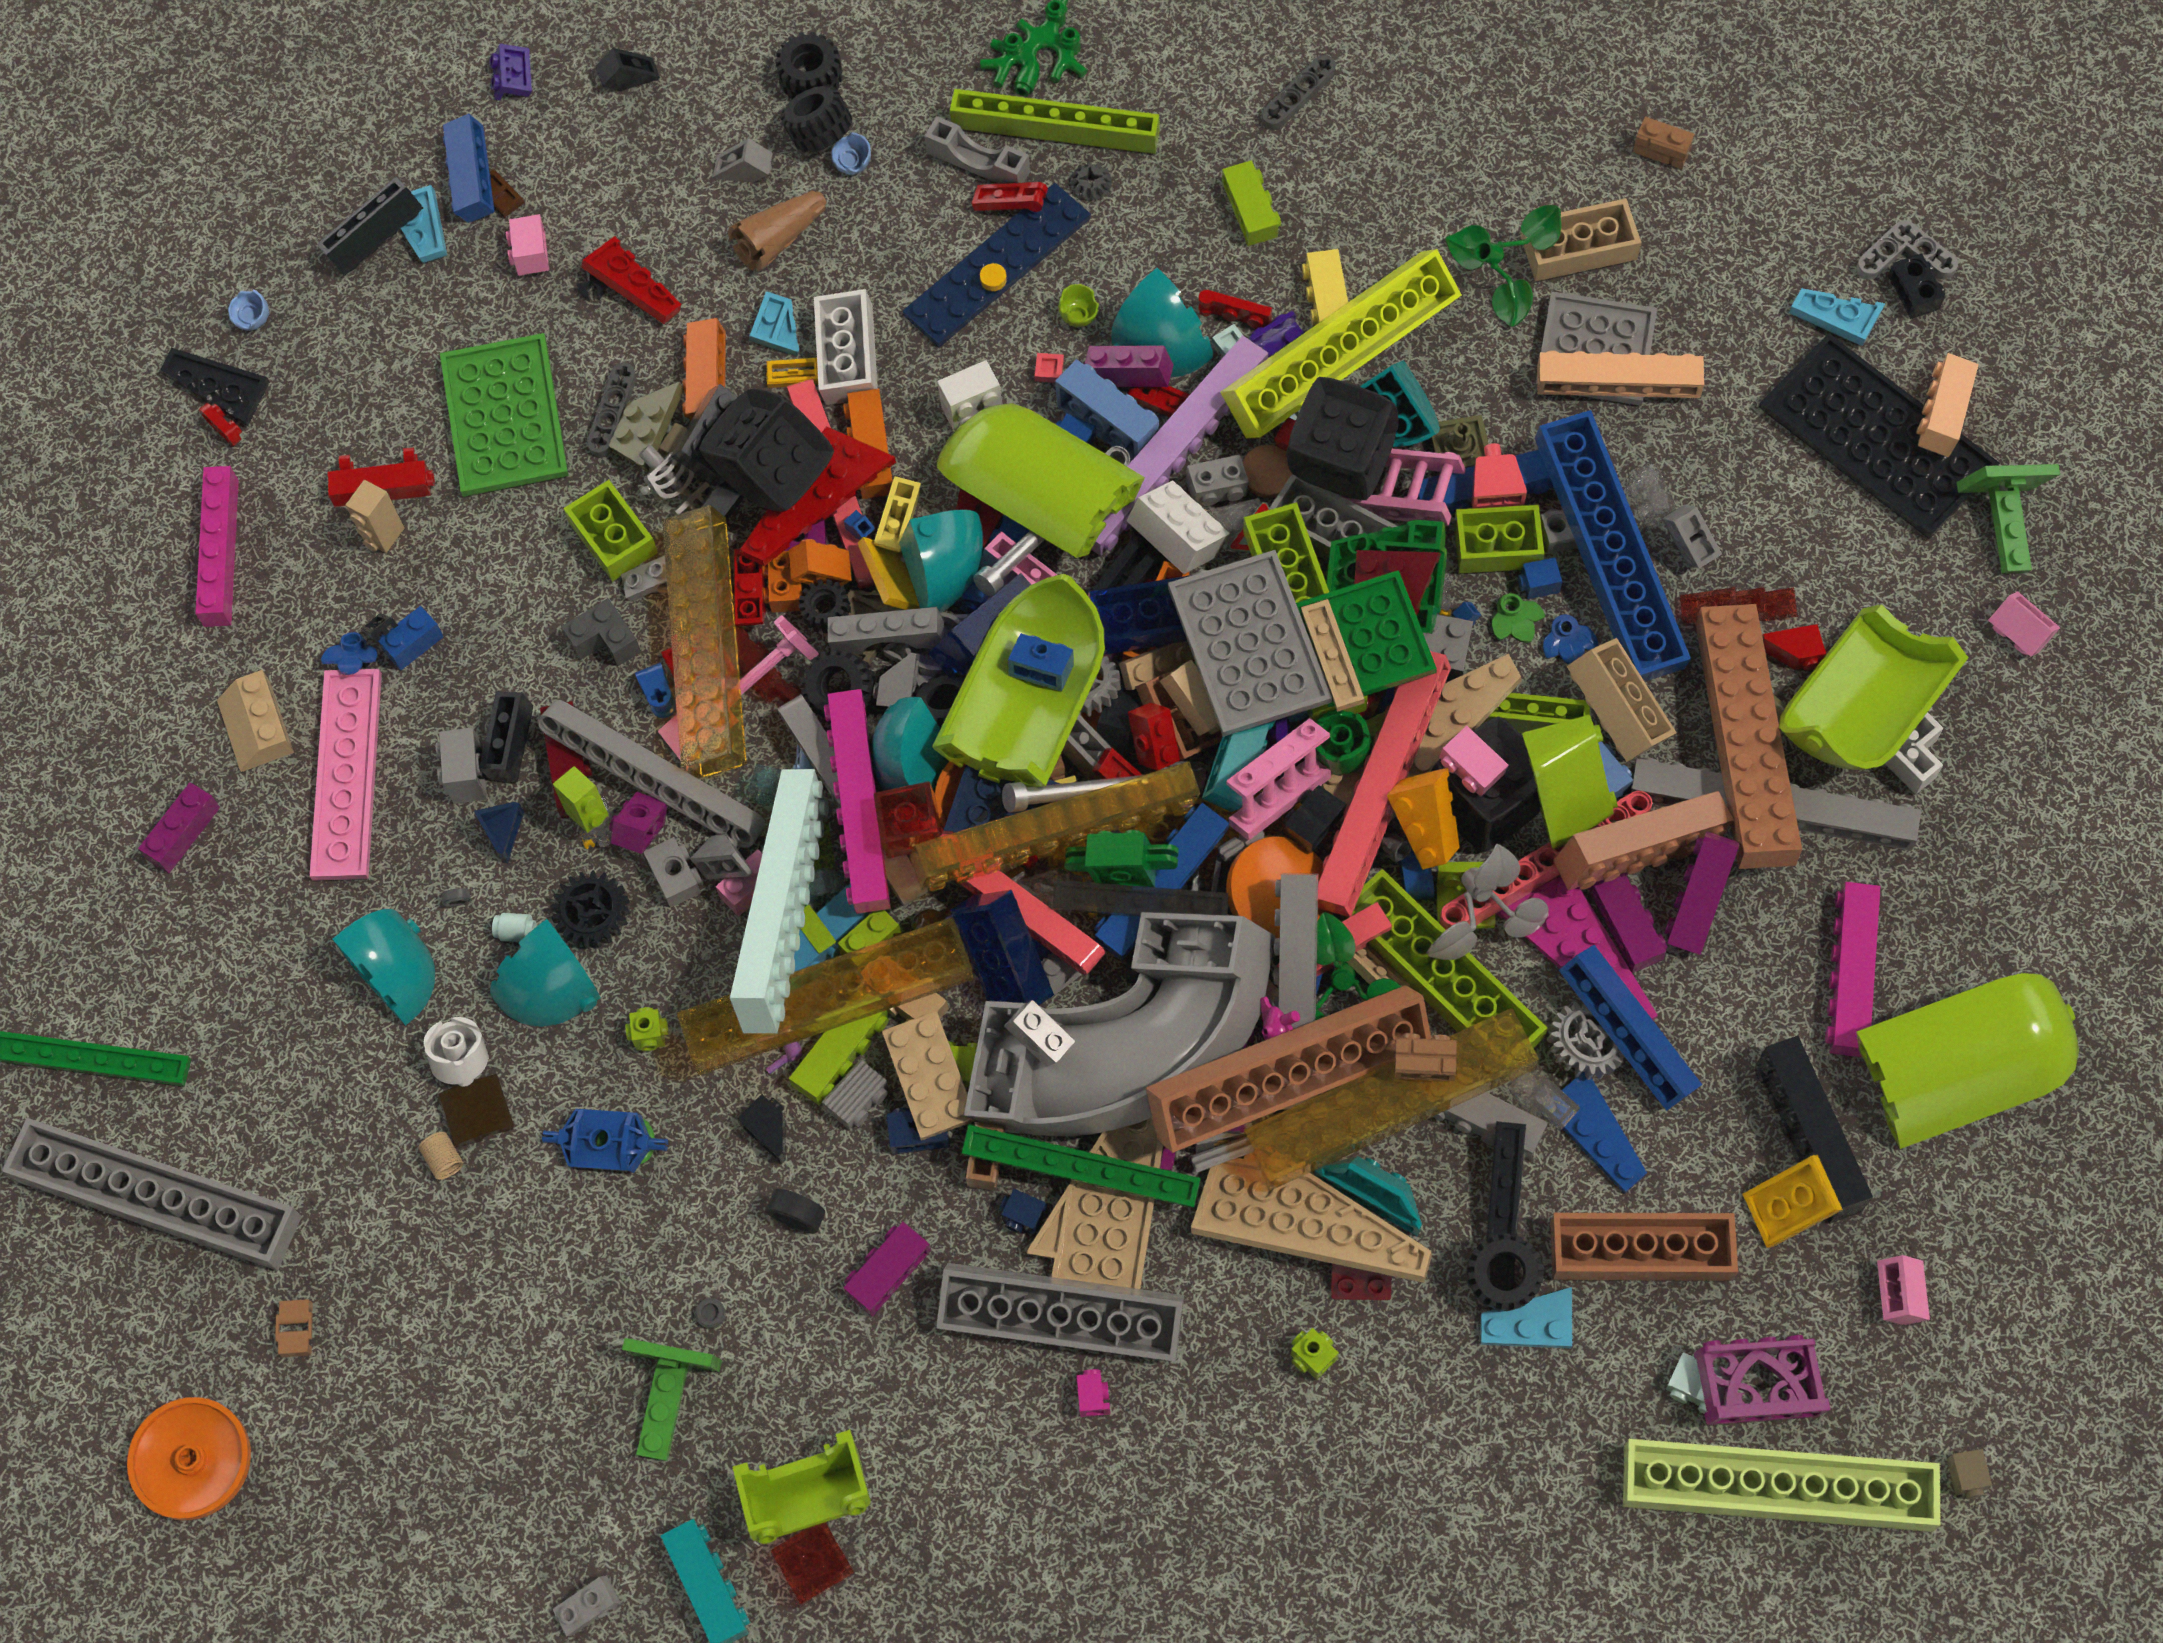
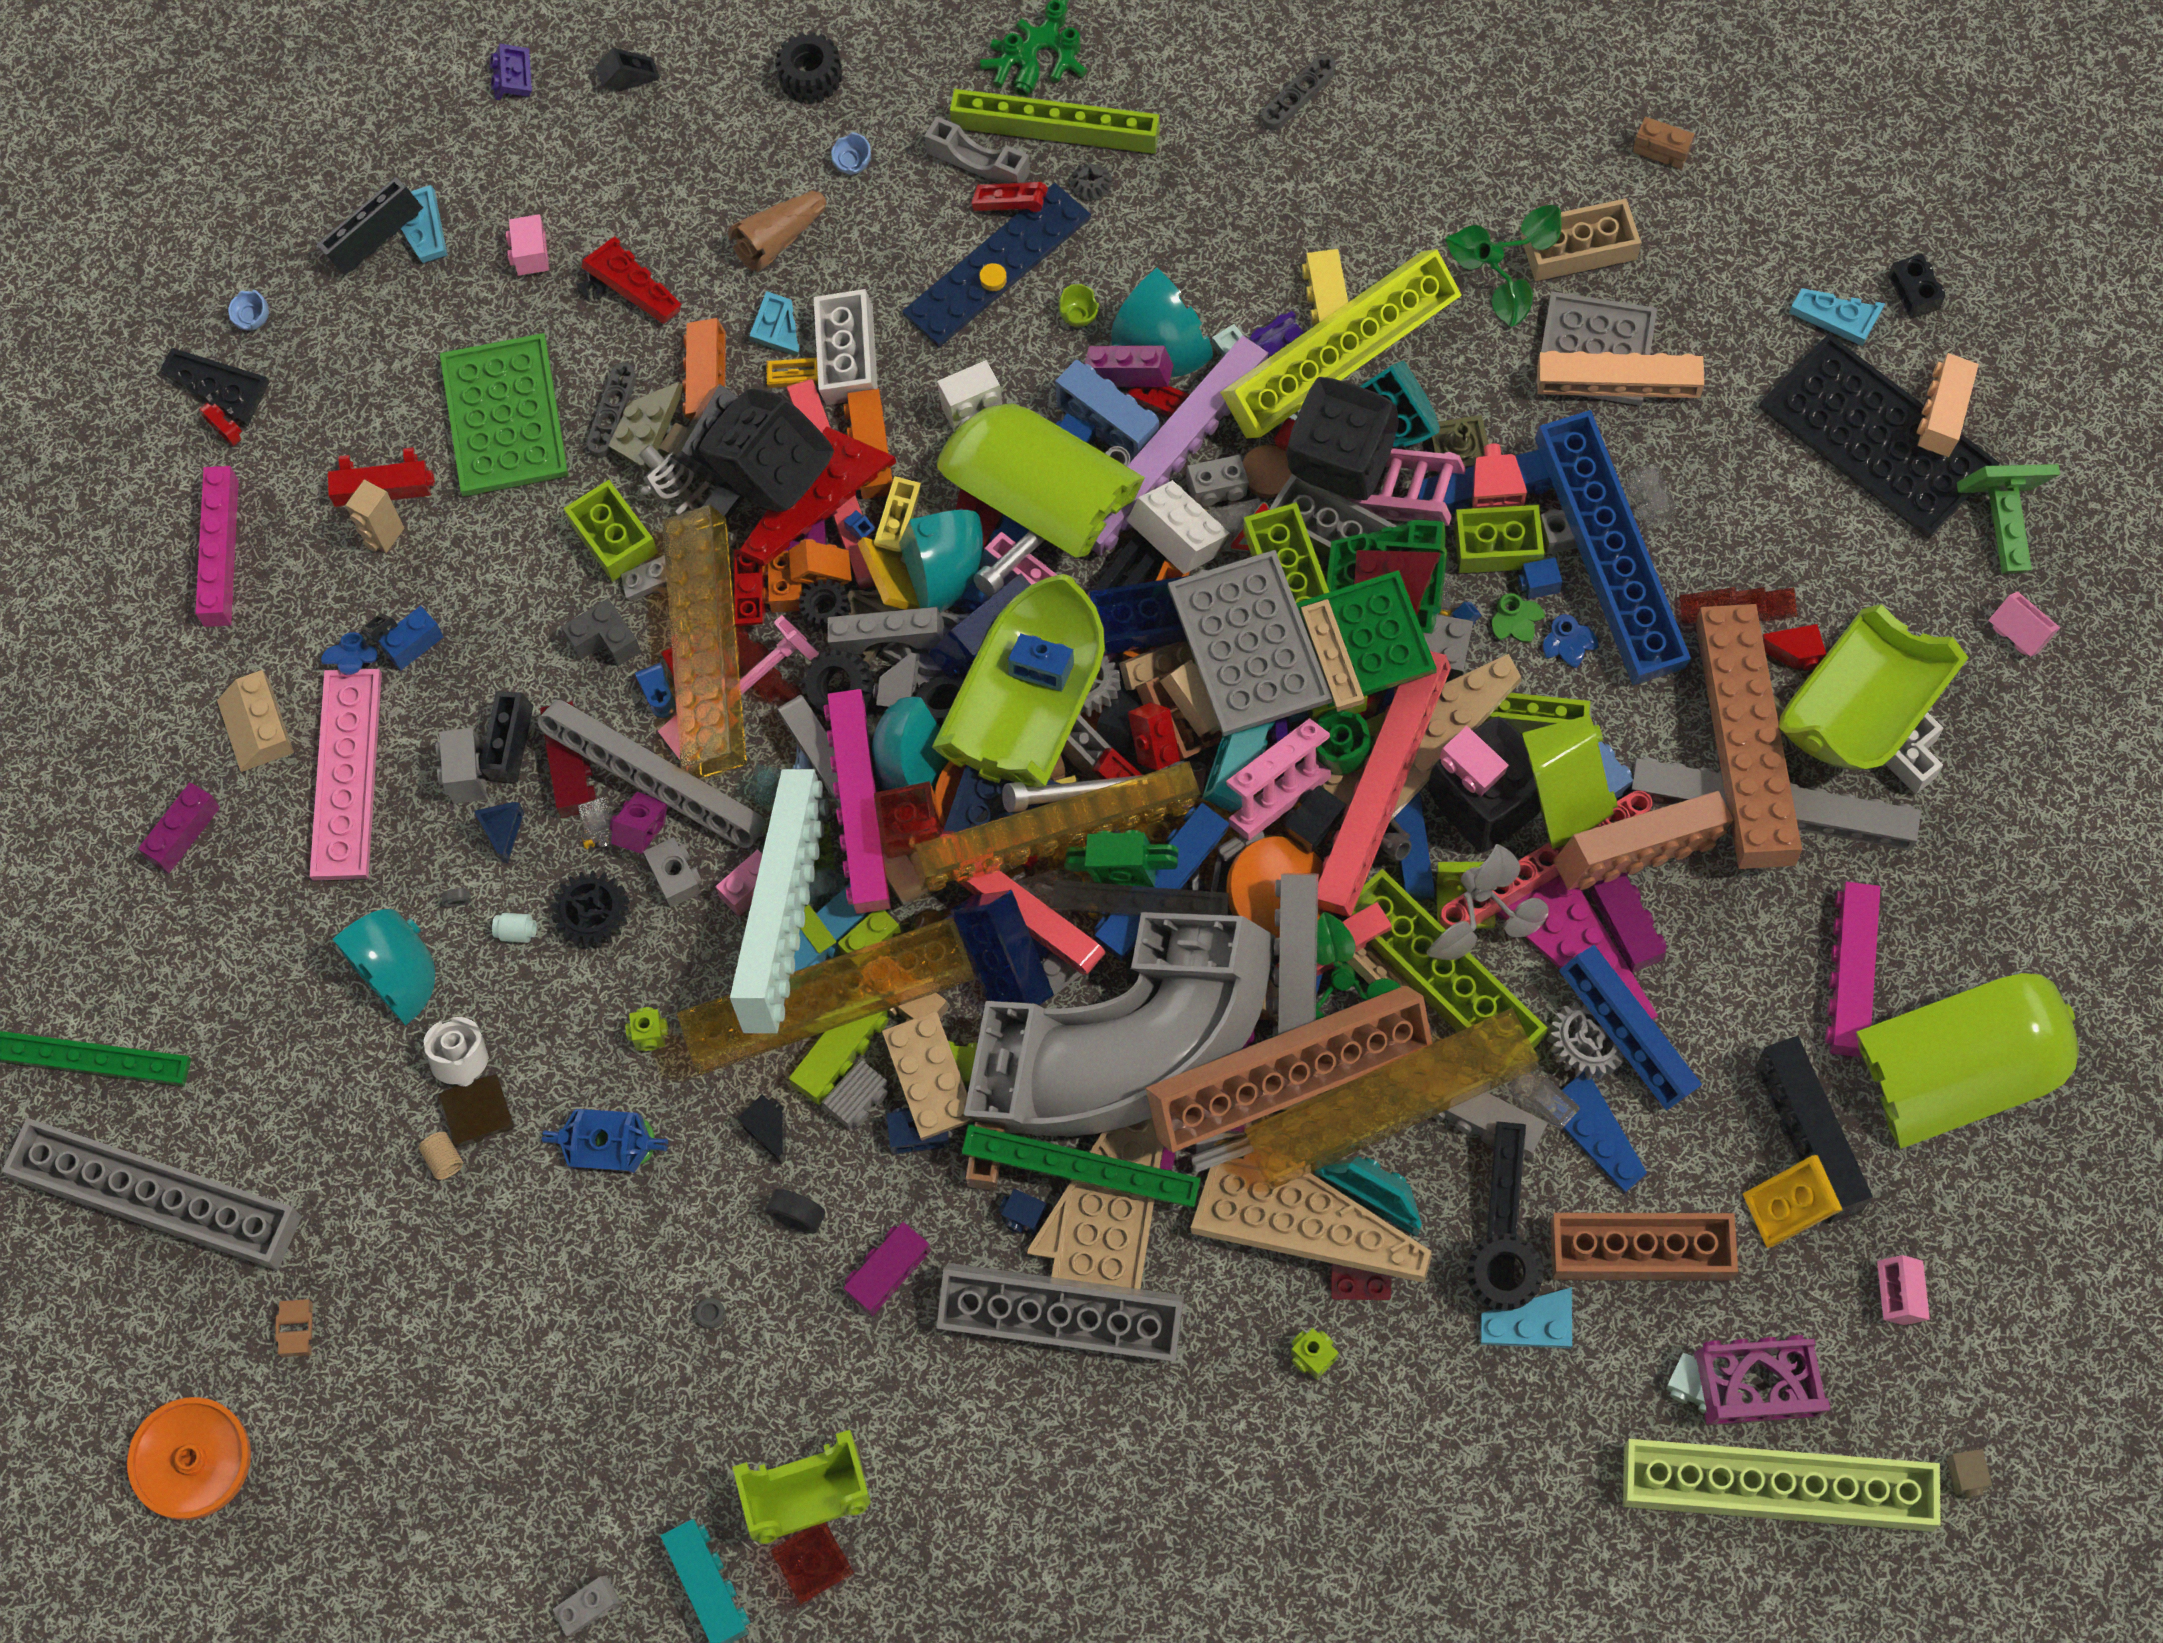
blue brick [443,114,495,223] -> none
reddish brown tile [490,169,525,218] -> none
teal brick [490,919,601,1027] -> none
lime brick [553,766,609,833] -> none
bright green piece [622,1338,722,1461] -> none
light grey slope [690,835,753,879] -> none
light grey slope [713,138,773,183] -> none
medium lavender hand [766,1040,803,1074] -> none
black tyre [781,85,853,153] -> none
brick [1004,1000,1075,1067] -> none
coral plate [1034,353,1064,383] -> none
dark pink brick [1077,1369,1110,1417] -> none
red plate [1198,290,1272,329] -> none
lime brick [1222,160,1281,246] -> none
dark pink piece [1260,997,1300,1040] -> none
light orange wedge [1387,768,1460,869] -> none
medium nougat brick [1395,1033,1457,1081] -> none
tan brick [1567,638,1677,762] -> none
light grey brick [1662,504,1722,569] -> none
magenta brick [1664,831,1740,955] -> none
light grey beam [1856,220,1958,280] -> none

